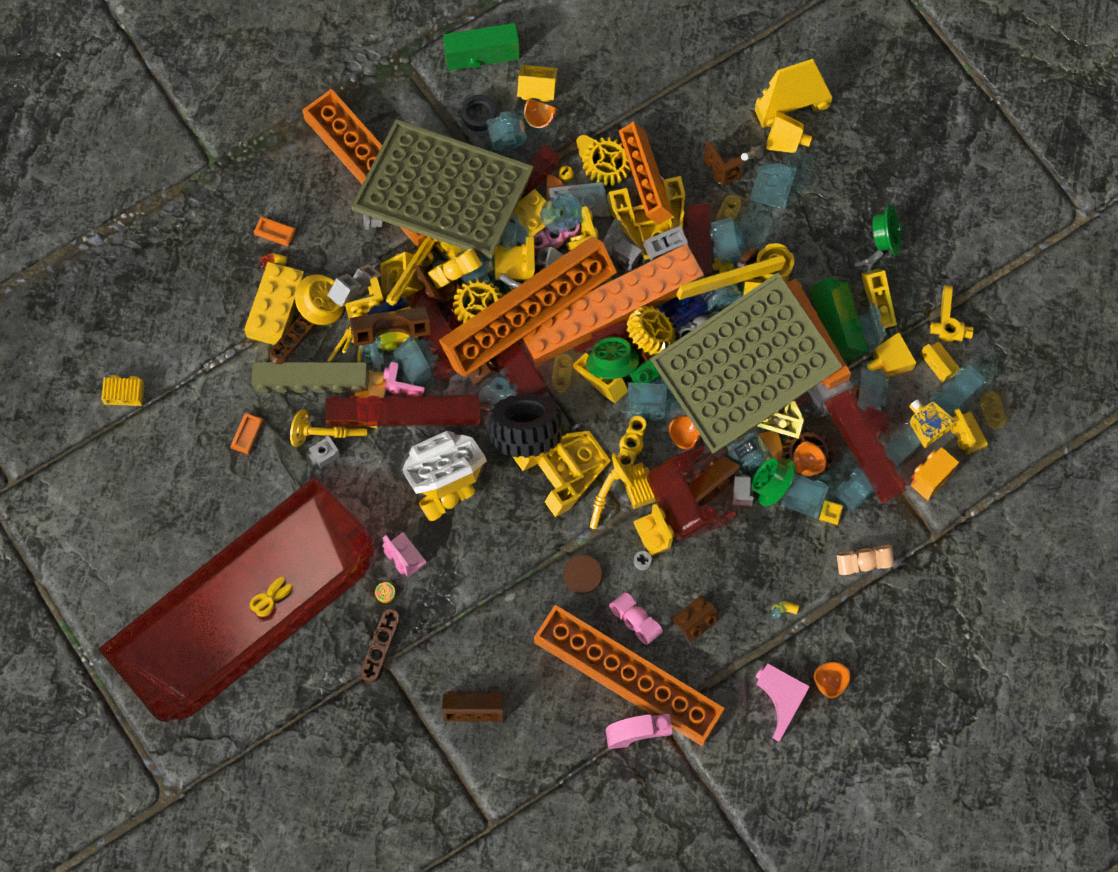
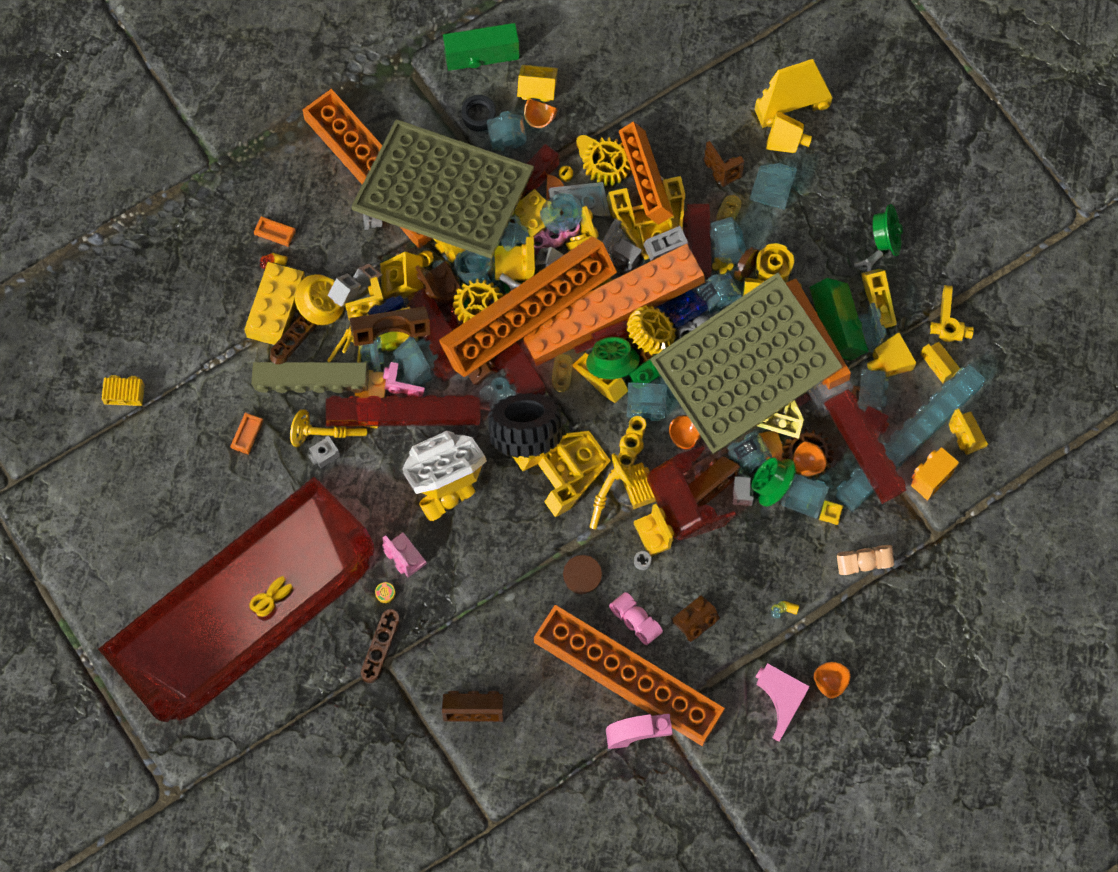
yellow axle [386,237,435,305] -> none
yellow piece [427,248,482,289] -> none
yellow tile [677,255,786,300] -> none
light grey piece [741,145,764,161] -> none
yellow torso [909,399,956,448] -> none
clear yellow plate [980,391,1007,429] -> none

